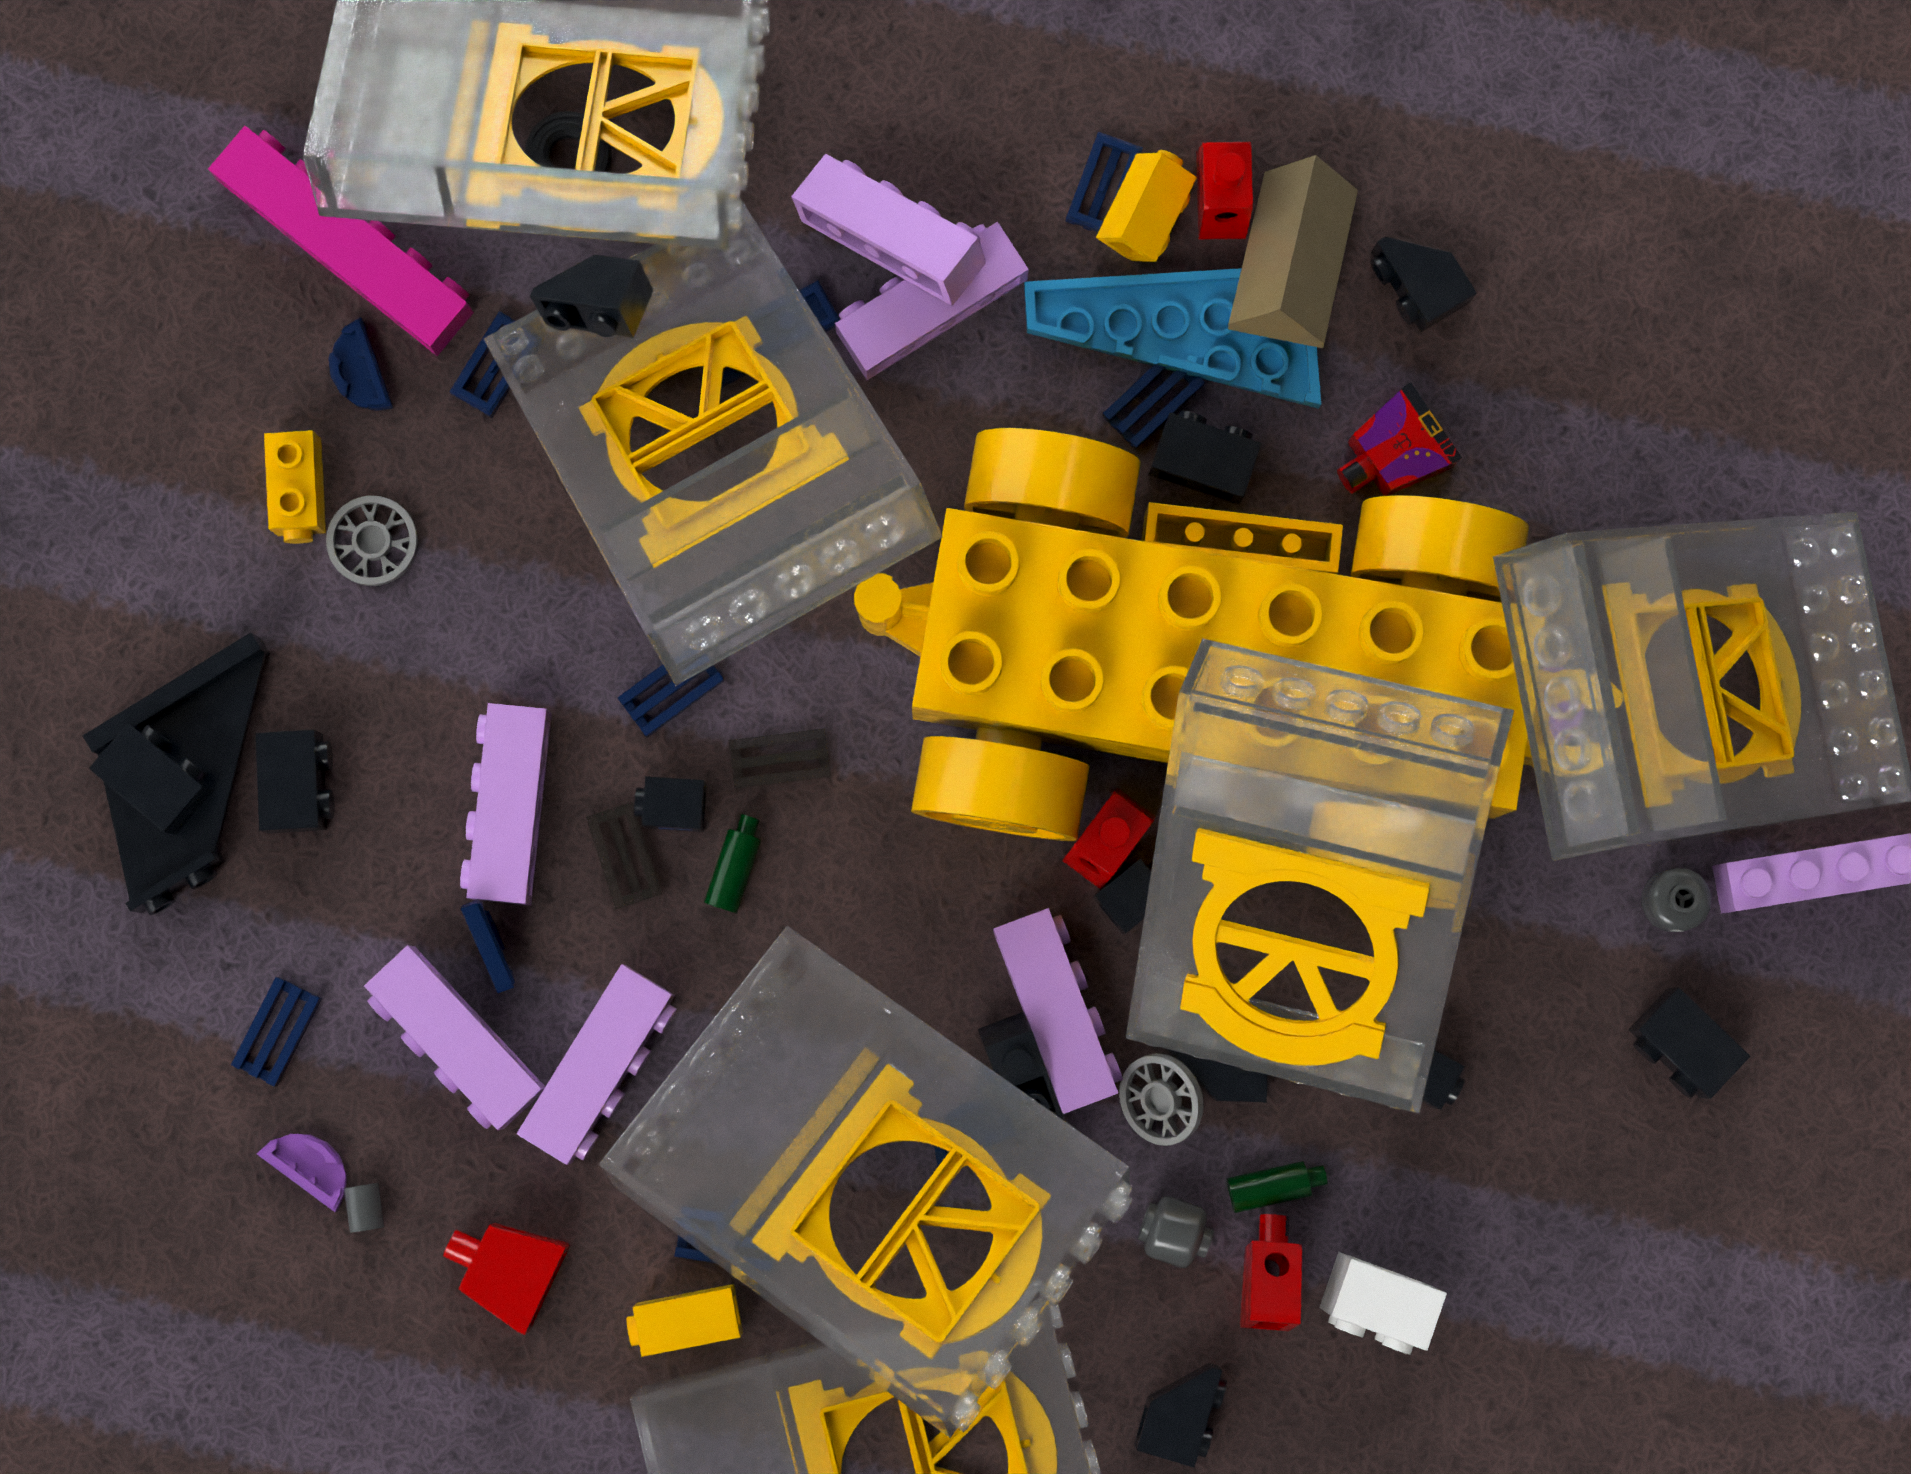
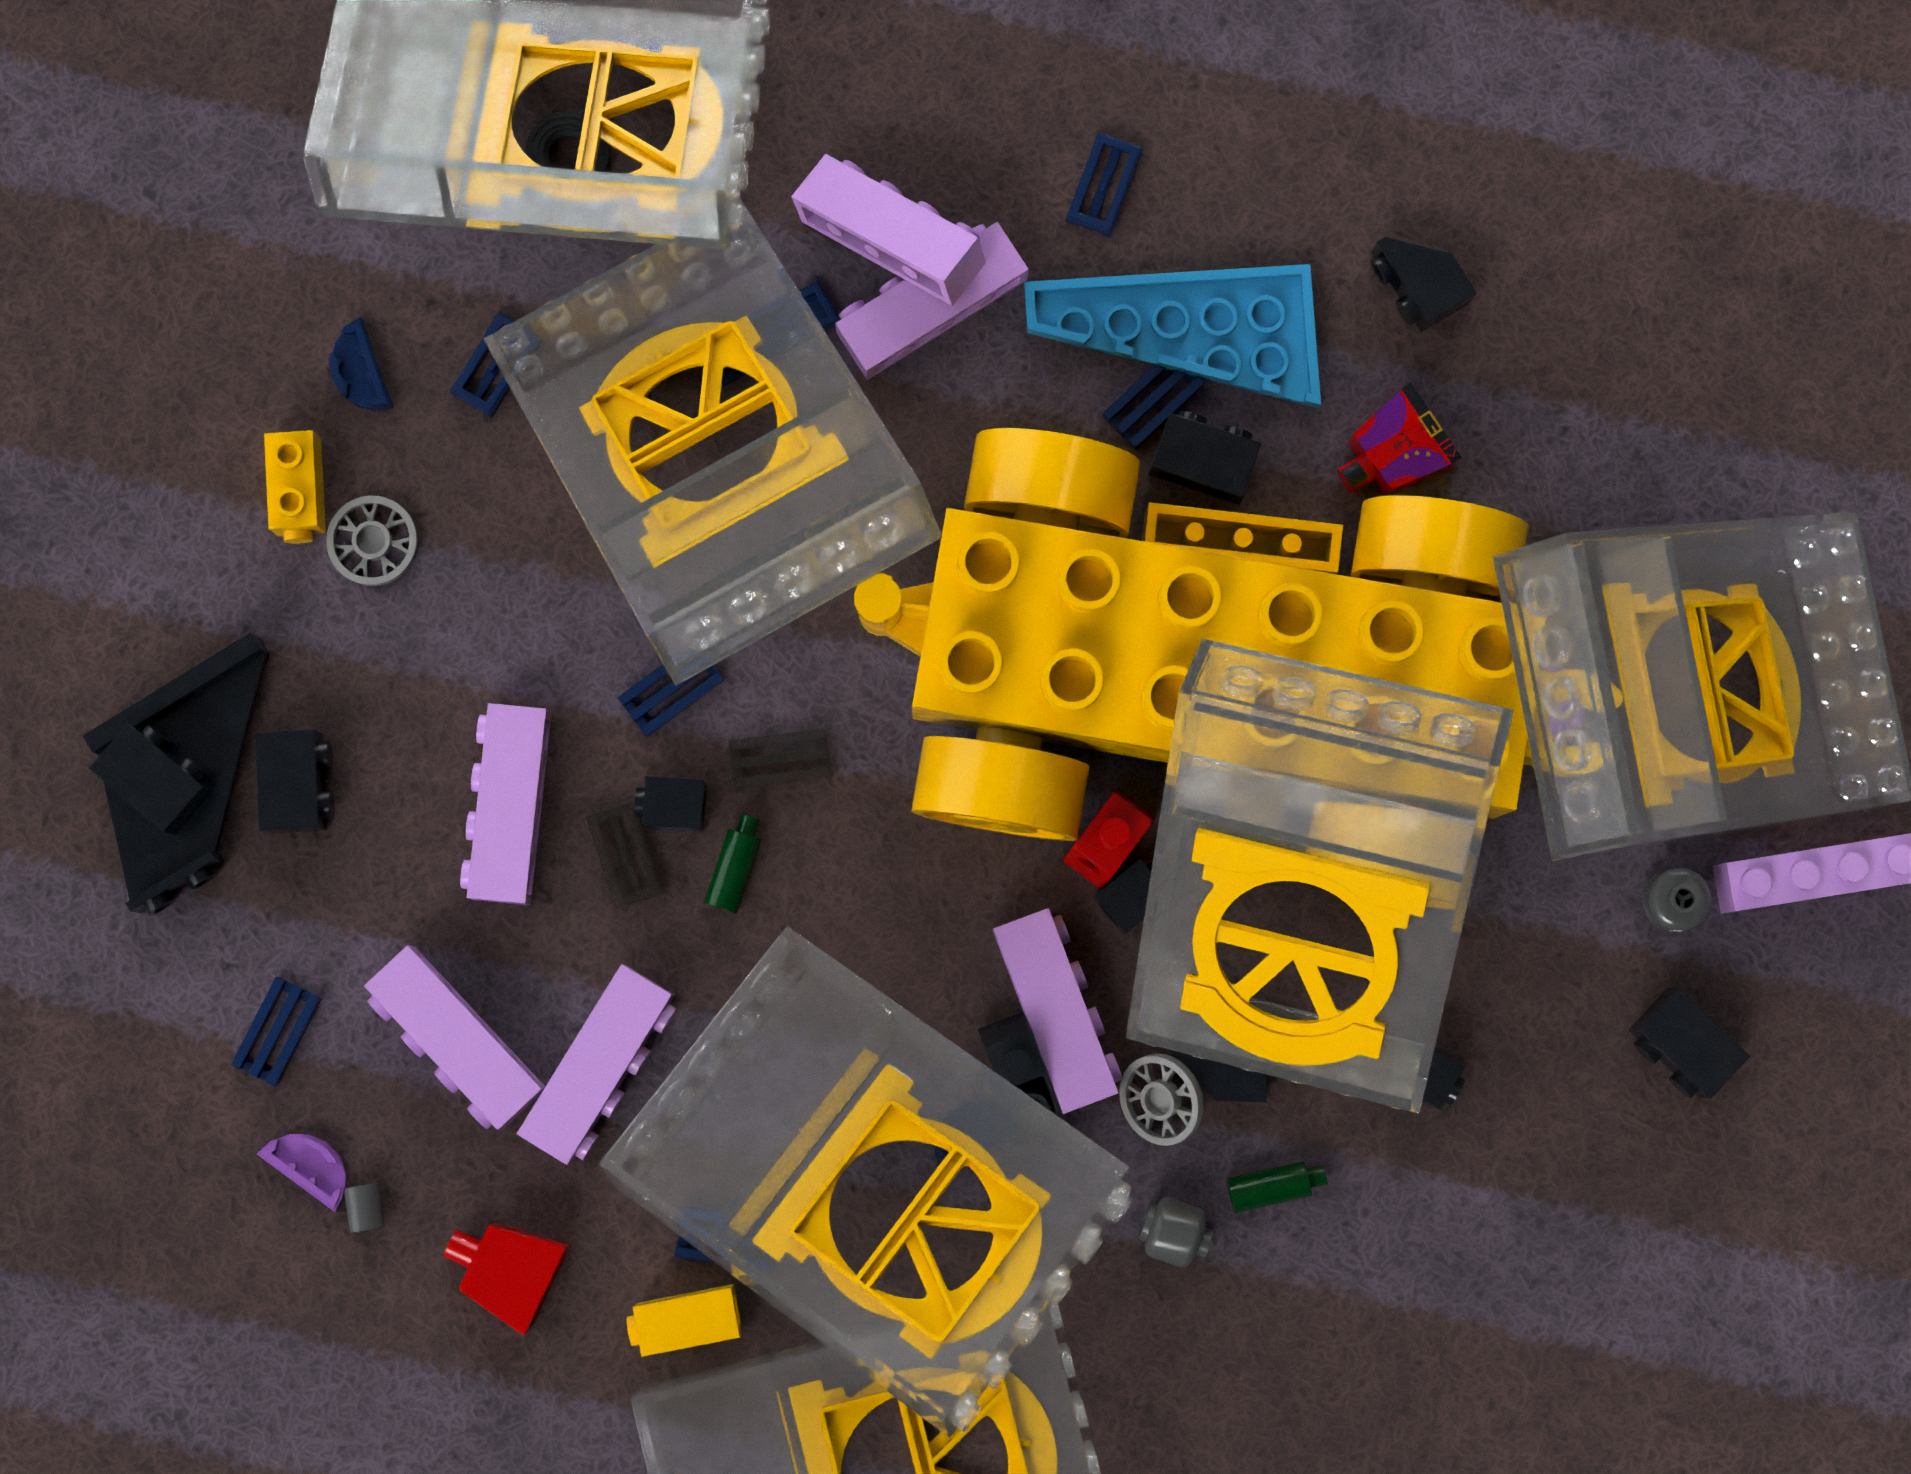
dark pink brick [208,125,474,356] -> none
dark blue tile [461,899,515,993] -> none
black slope [530,255,654,338] -> none
yellow brick [1096,150,1197,262] -> none
black slope [1134,1363,1227,1468] -> none
red torso [1196,142,1253,240] -> none
dark tan slope [1228,155,1358,348] -> none
red torso [1240,1214,1302,1331] -> none
white brick [1319,1252,1447,1355] -> none

